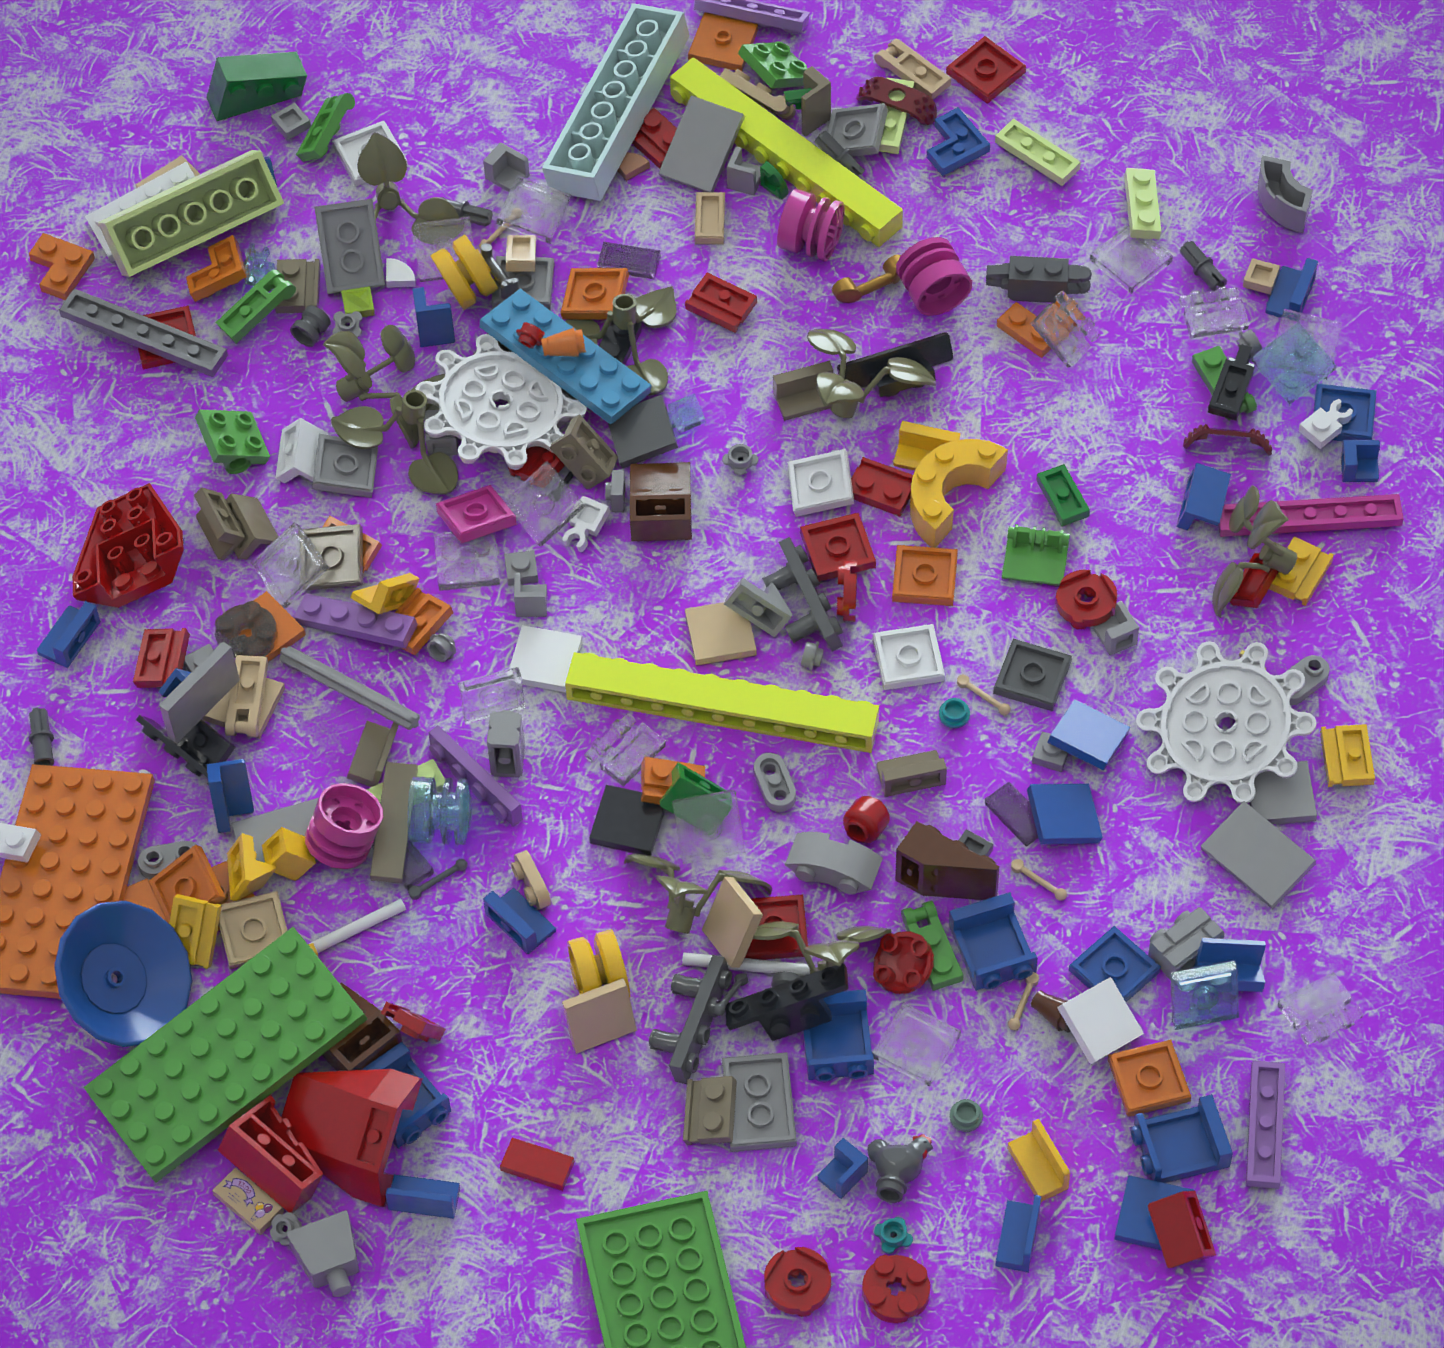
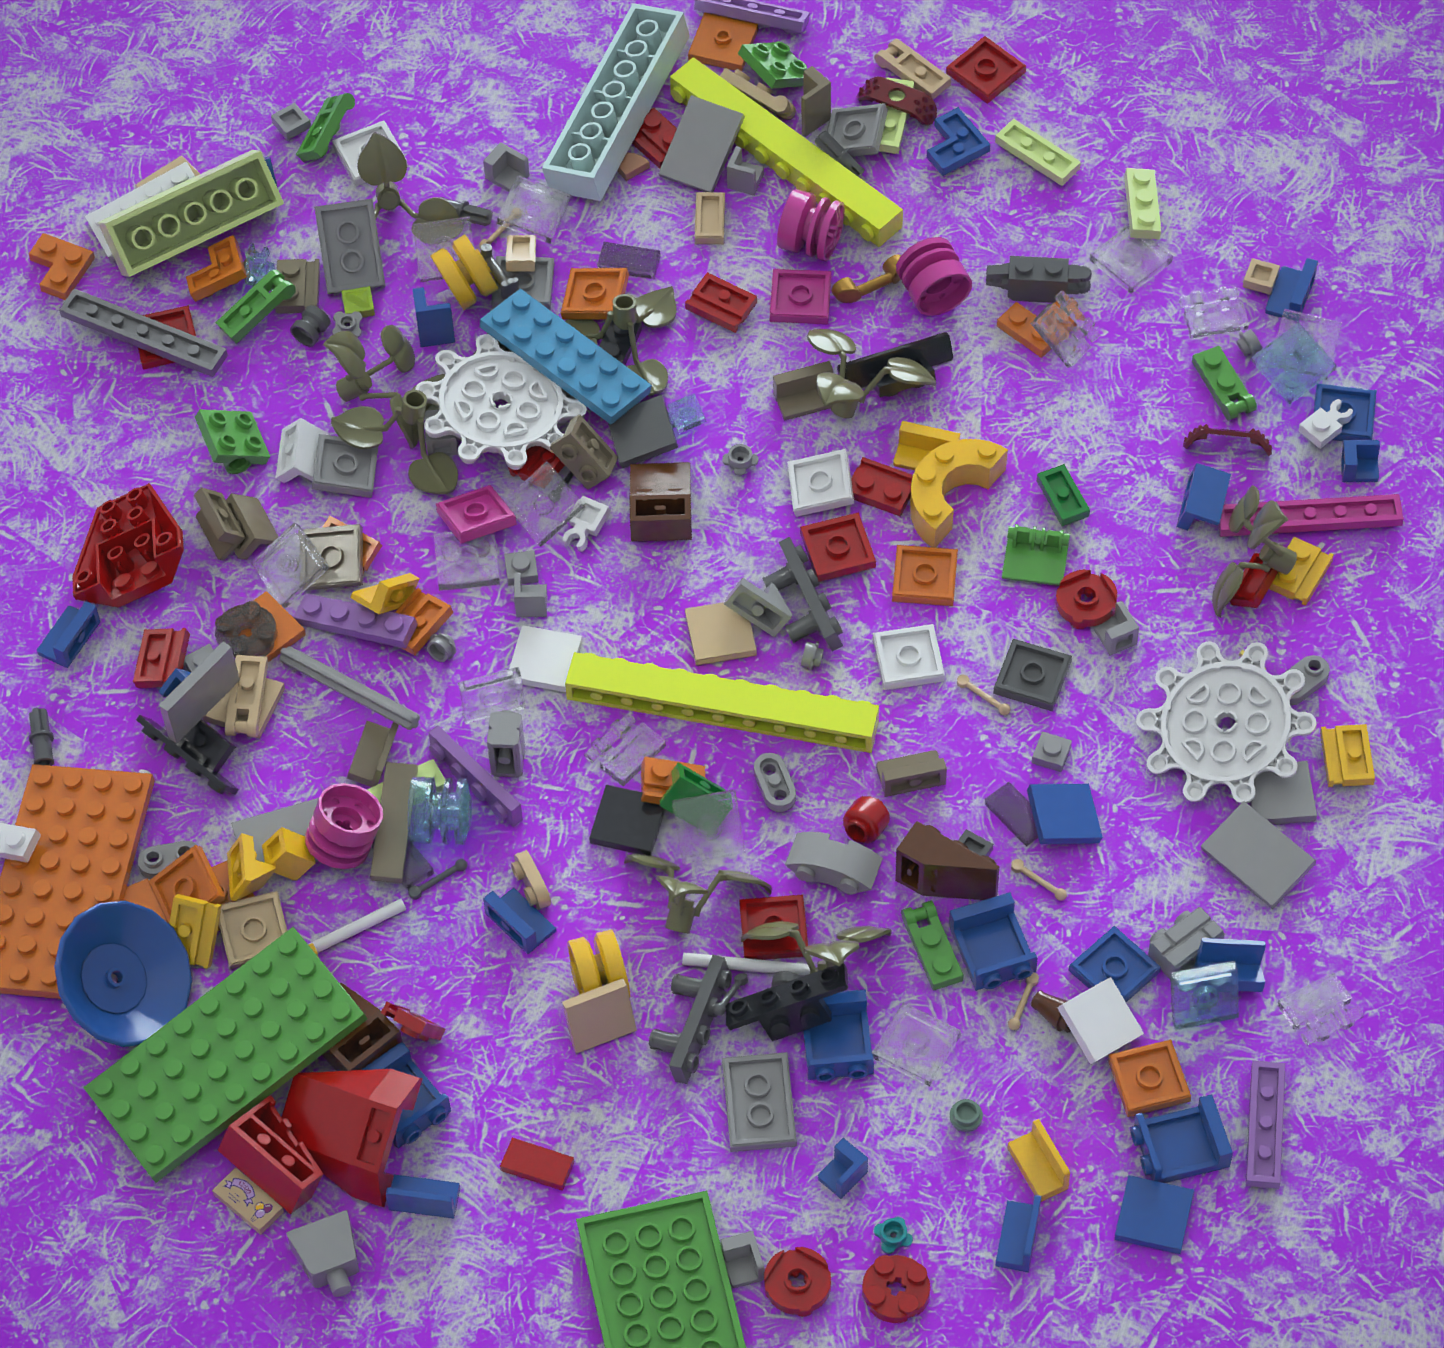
wedge [206,51,307,122] -> none
blue panel [207,759,254,833] -> none
light grey plate [270,1212,302,1246] -> none
white tile [386,258,416,288] -> none
red plate [516,322,545,349] -> none
orange cone [541,327,586,357] -> none
light grey plate [605,470,626,512] -> none
dark tan plate [683,1076,737,1145] -> none
tan tile [702,877,763,968] -> none
green tile [760,161,789,199] -> none
green tile [784,88,812,110] -> none
red plate [837,560,857,622] -> none
dark grey animal [867,1134,933,1203] -> none
red dish [873,931,934,994] -> none
teal plate [939,698,970,728] -> none
tile [1047,699,1130,771] -> none
red panel [1148,1190,1216,1268] -> none
dark grey axle [1180,241,1227,293] -> none
black hinge [1208,344,1255,421] -> none
brick [1258,155,1313,233] -> none
none -> light grey panel [721,1231,764,1288]
none -> dark pink tile [770,269,831,324]

